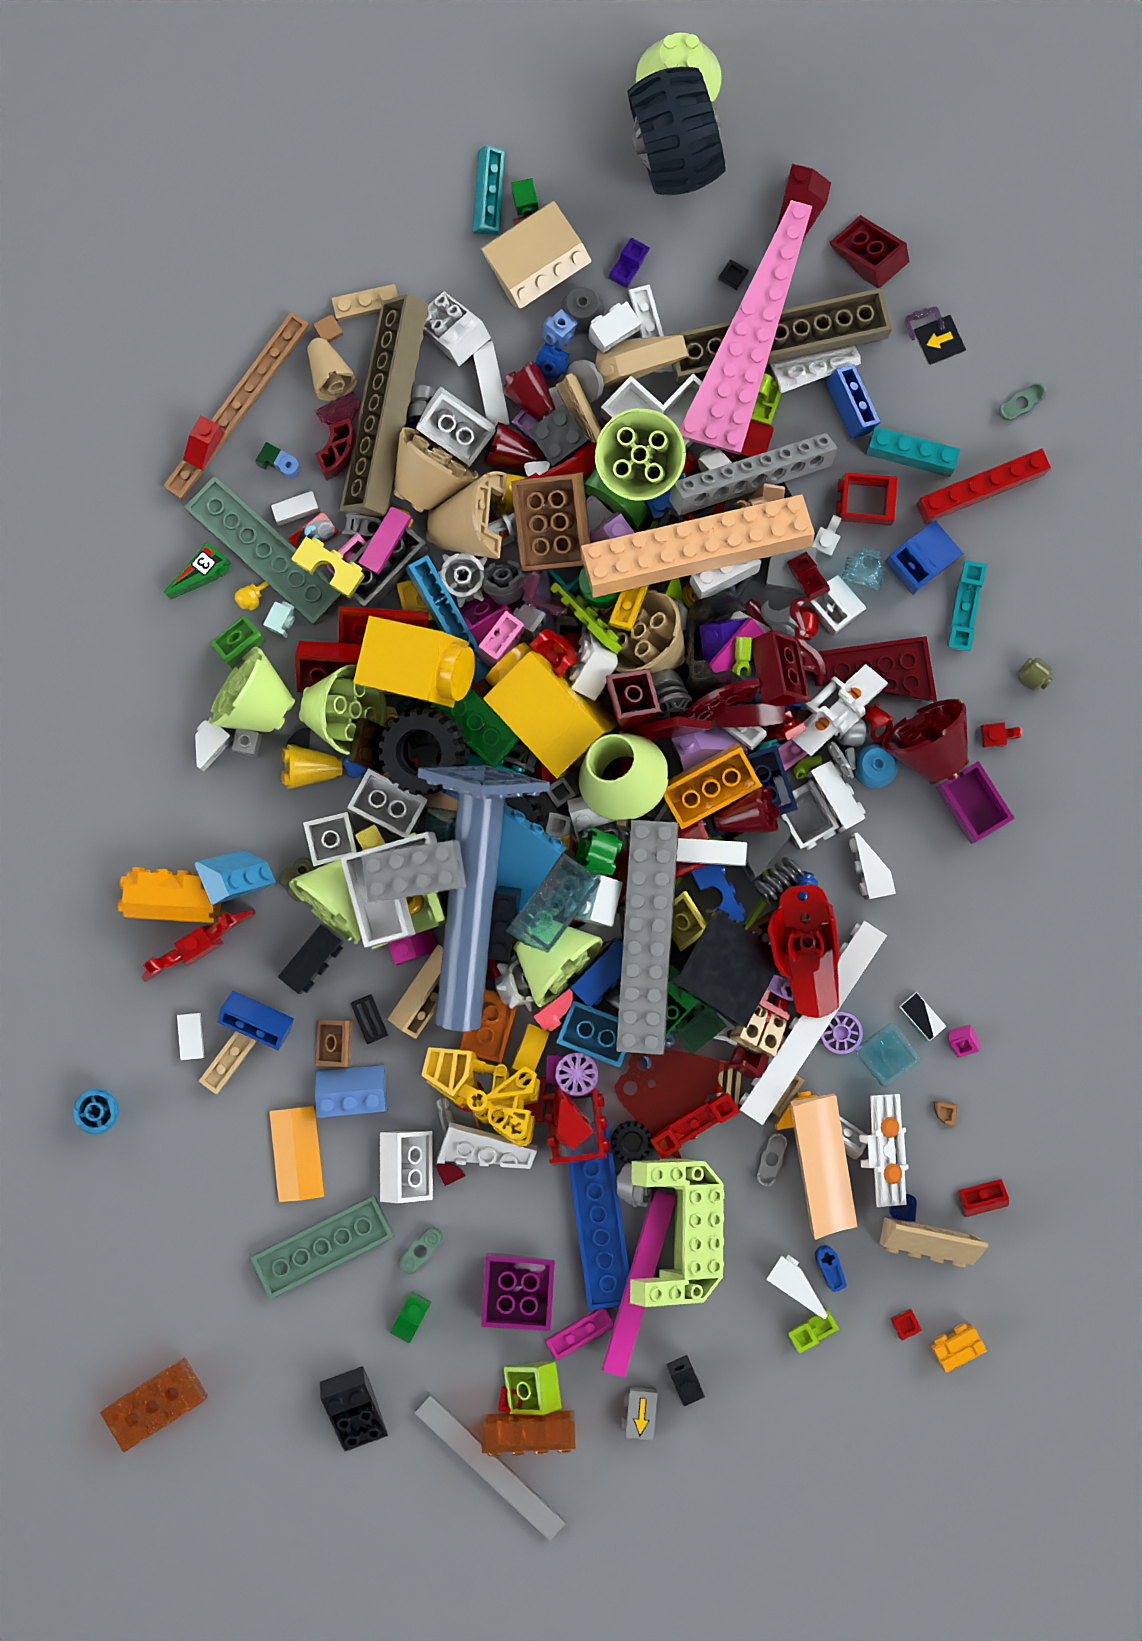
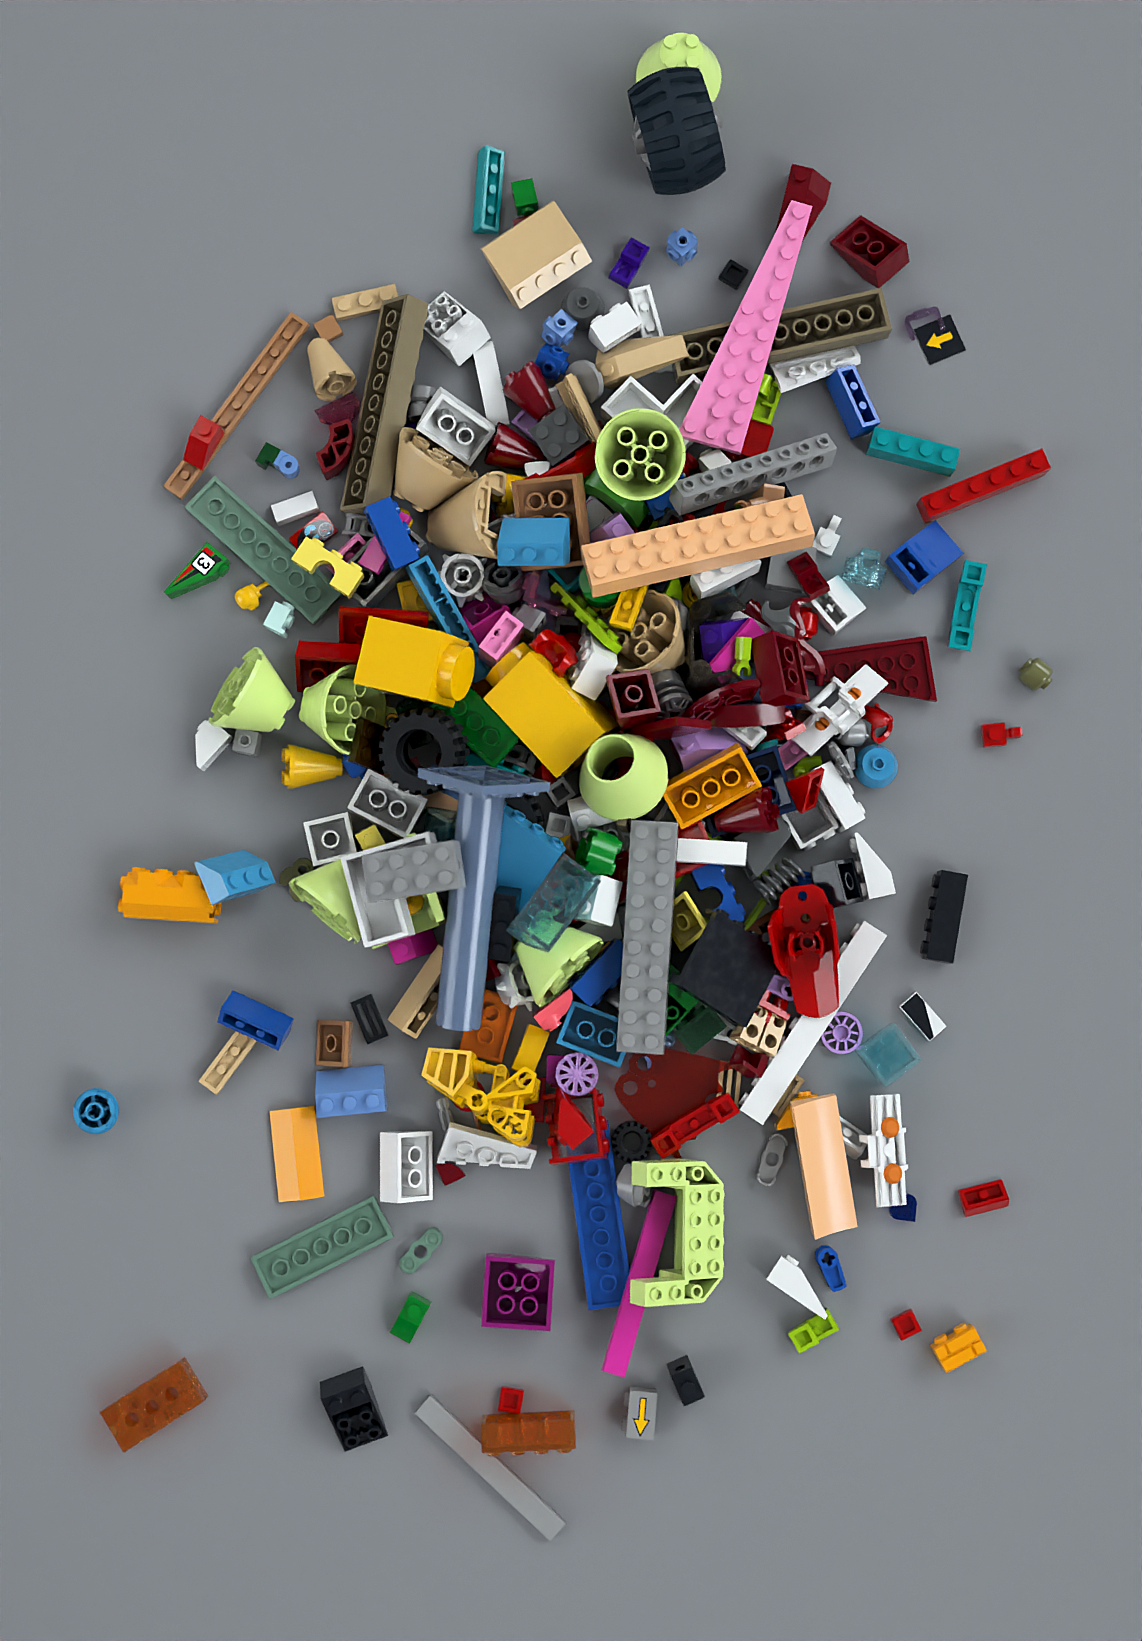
red torso [142,909,256,982] -> none
white tile [177,1013,205,1060] -> none
bright green slope [210,615,266,669] -> none
black brick [278,924,344,994] -> none
black tile [286,728,311,749] -> none
lime slope [503,1361,562,1415] -> none
dark pink tile [545,1308,615,1361] -> none
red window [836,472,898,526] -> none
tan slope [879,1217,988,1268] -> none
dark red cone [882,699,969,784] -> none
medium nougat tile [934,1101,958,1127] -> none
magenta piece [936,761,1015,844] -> none
dark pink slope [949,1025,980,1057] -> none
sand green piece [1000,382,1047,421] -> none
none -> blue brick [364,496,420,572]
none -> dark azure slope [497,518,570,566]
none -> medium blue brick [666,227,698,266]
none -> red slope [785,767,825,814]
none -> black brick [810,858,864,909]
none -> black brick [920,870,968,964]

